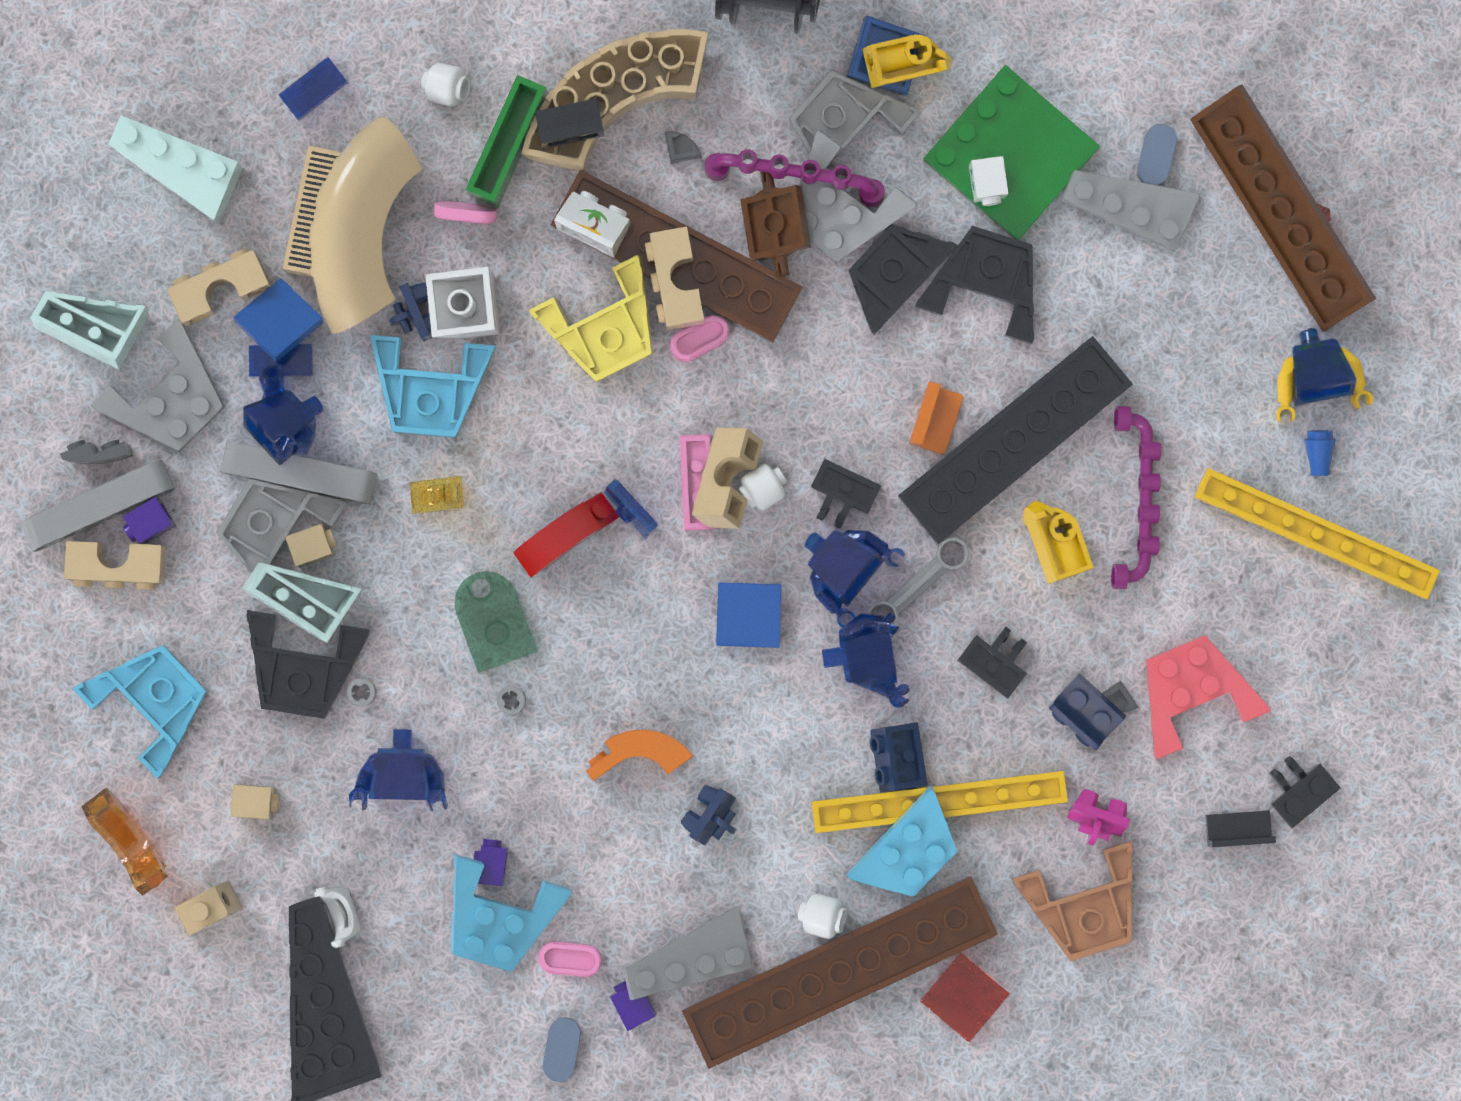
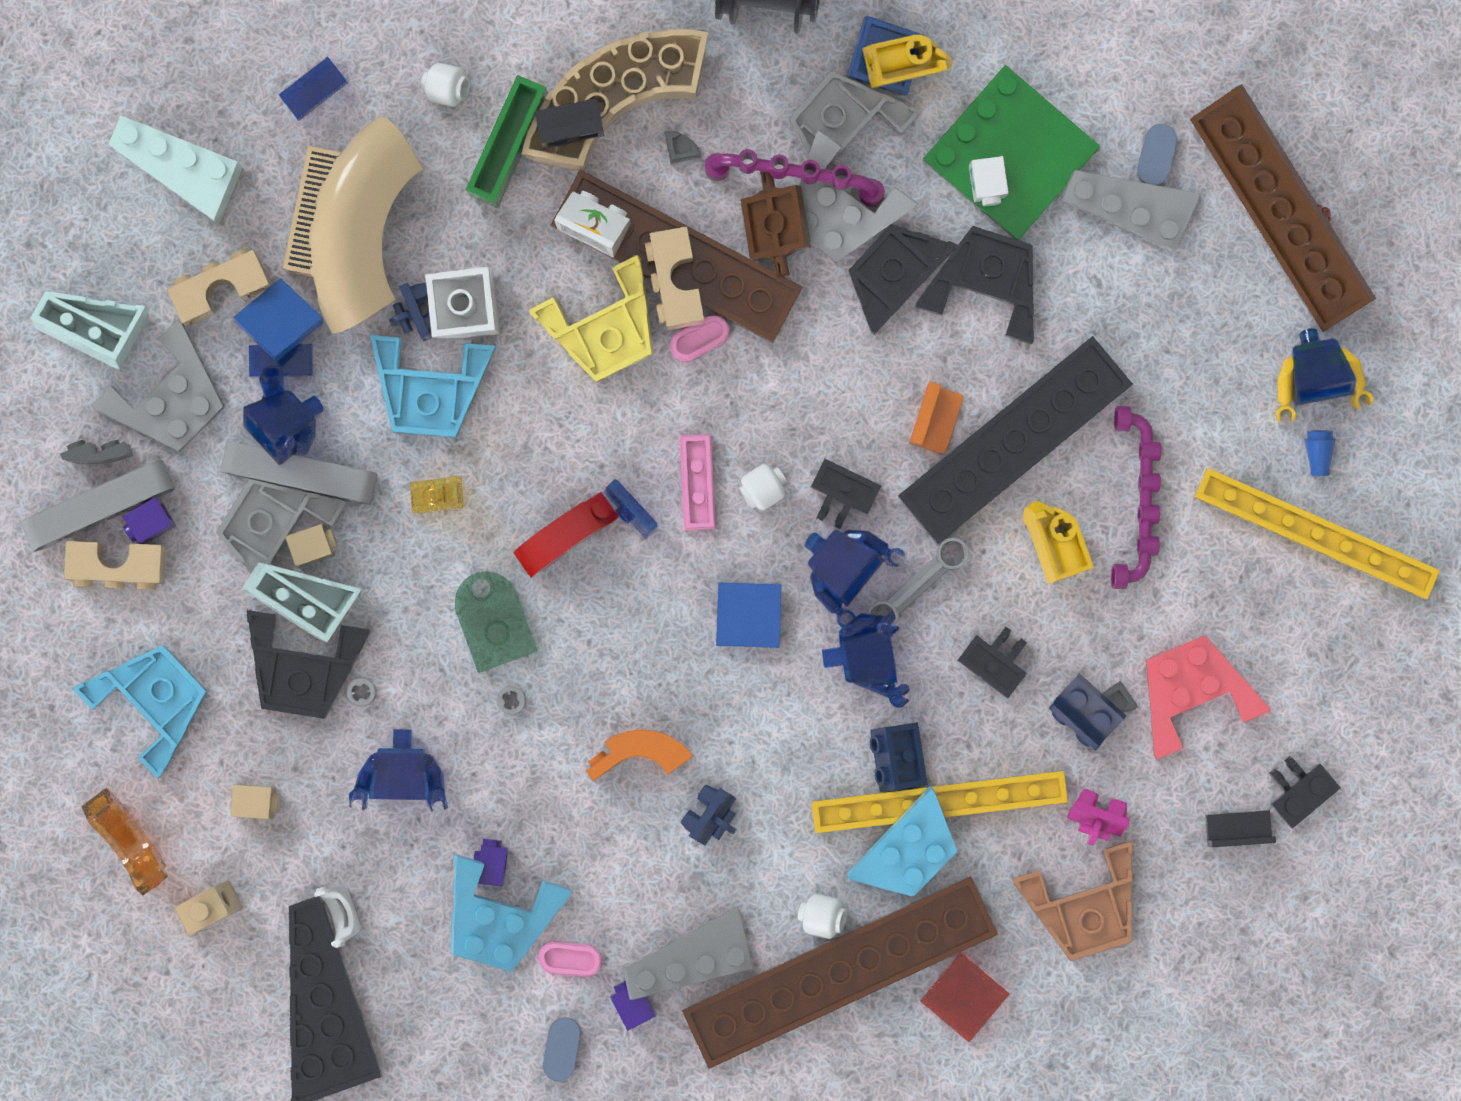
bright pink tile [434,201,497,224] -> none
tan arch [692,427,764,529] -> none

